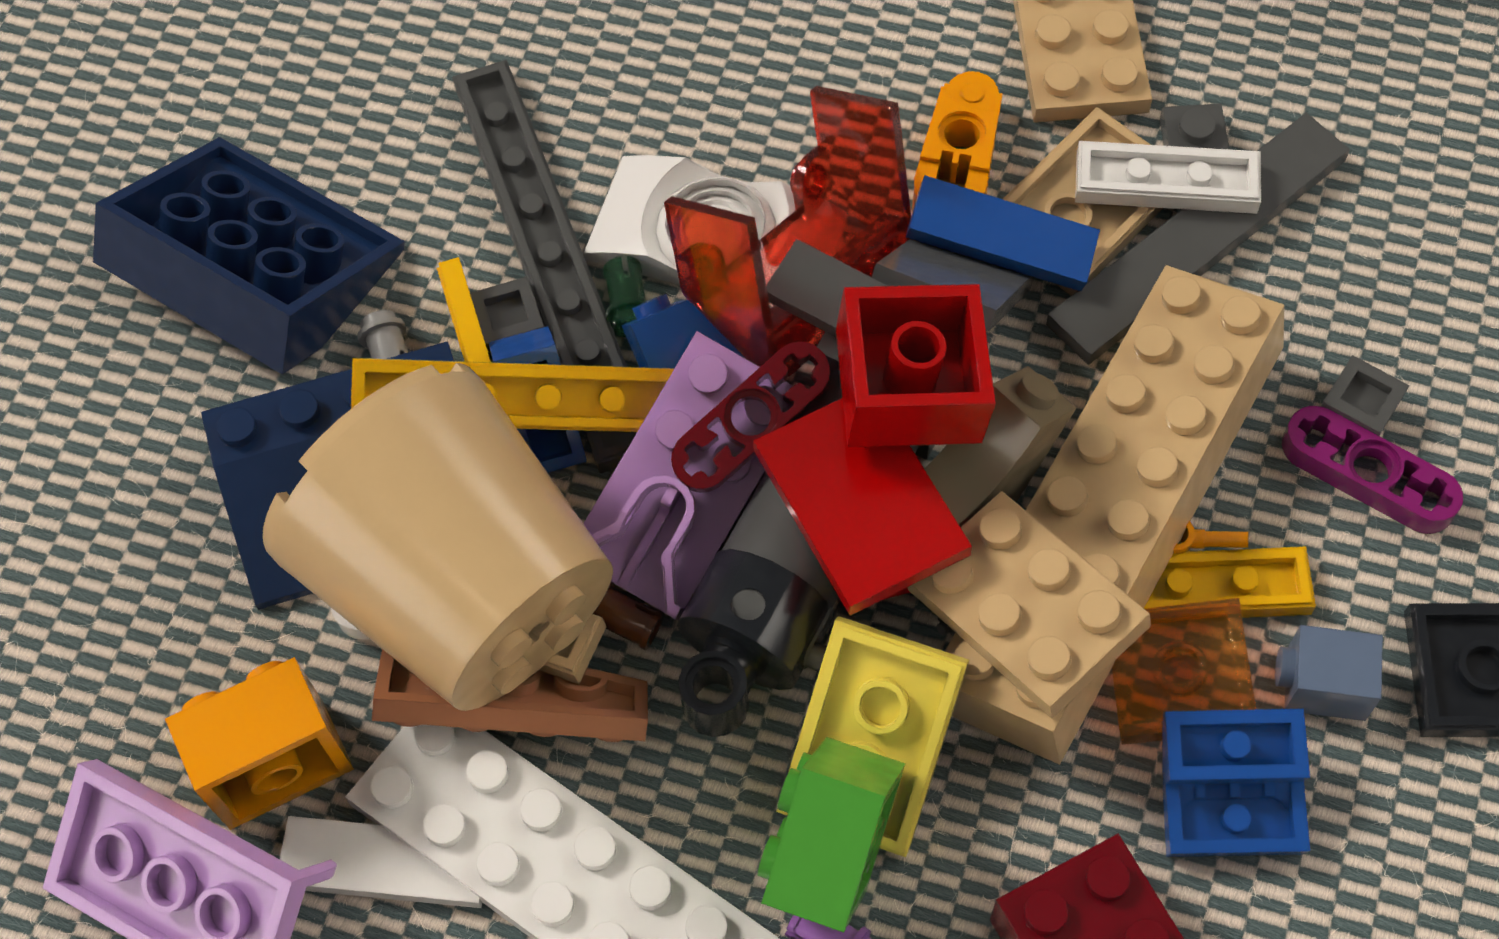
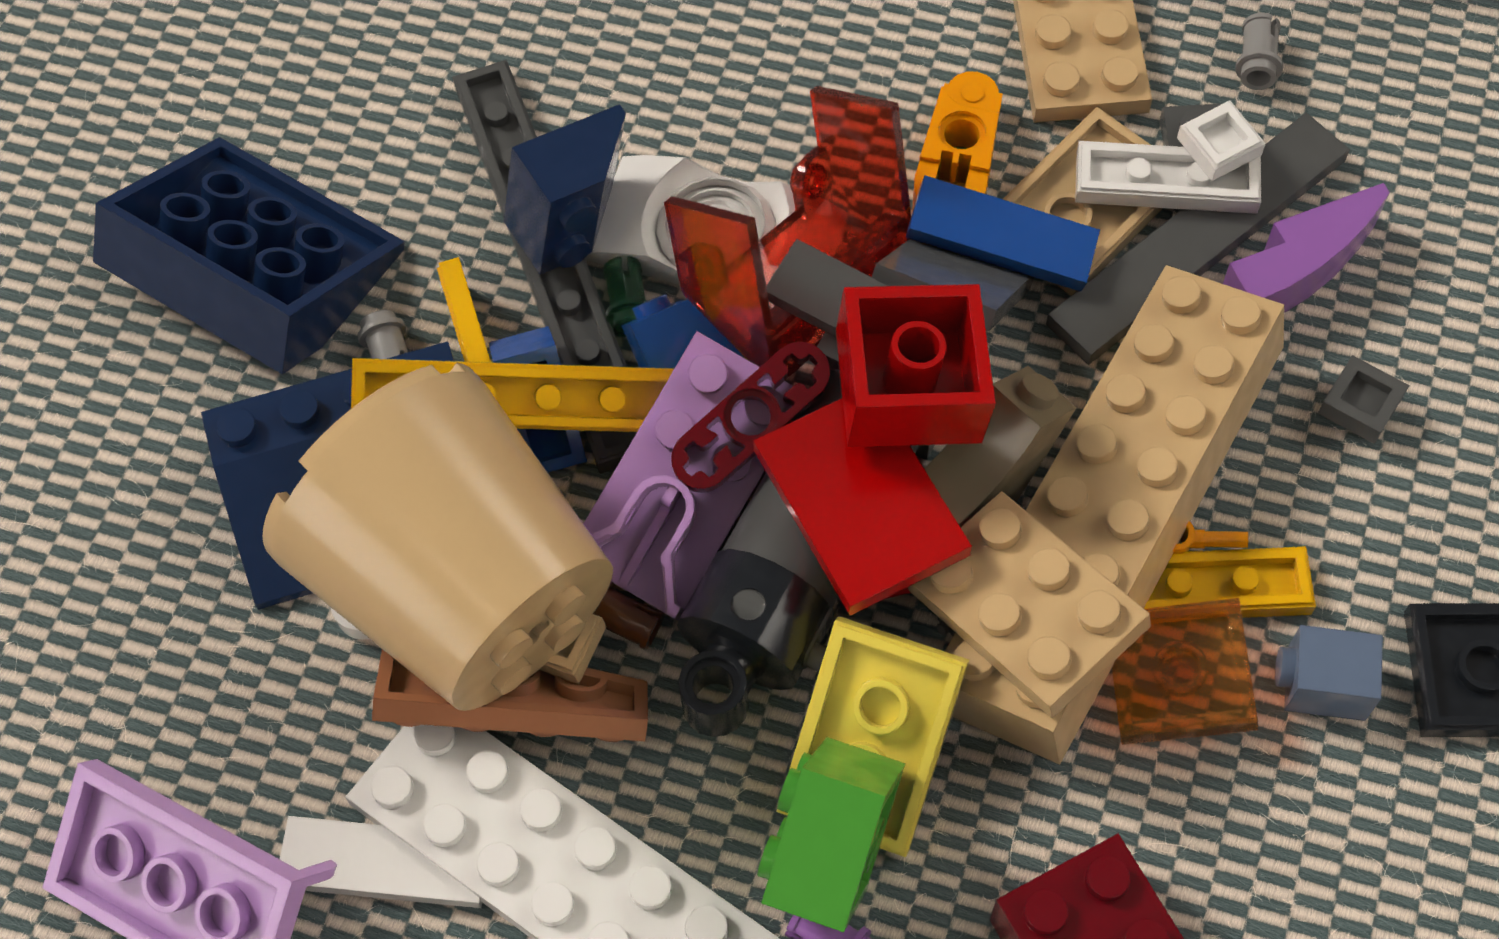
light orange brick [165,657,354,830] -> none
dark grey plate [470,276,544,355] -> none
blue slope [1162,708,1310,857] -> none
magenta beam [1282,406,1463,534] -> none
none -> dark blue slope [504,104,626,275]
none -> white tile [1177,100,1266,181]
none -> medium lavender slope [1223,183,1390,313]
none -> light grey pin [1235,12,1283,90]

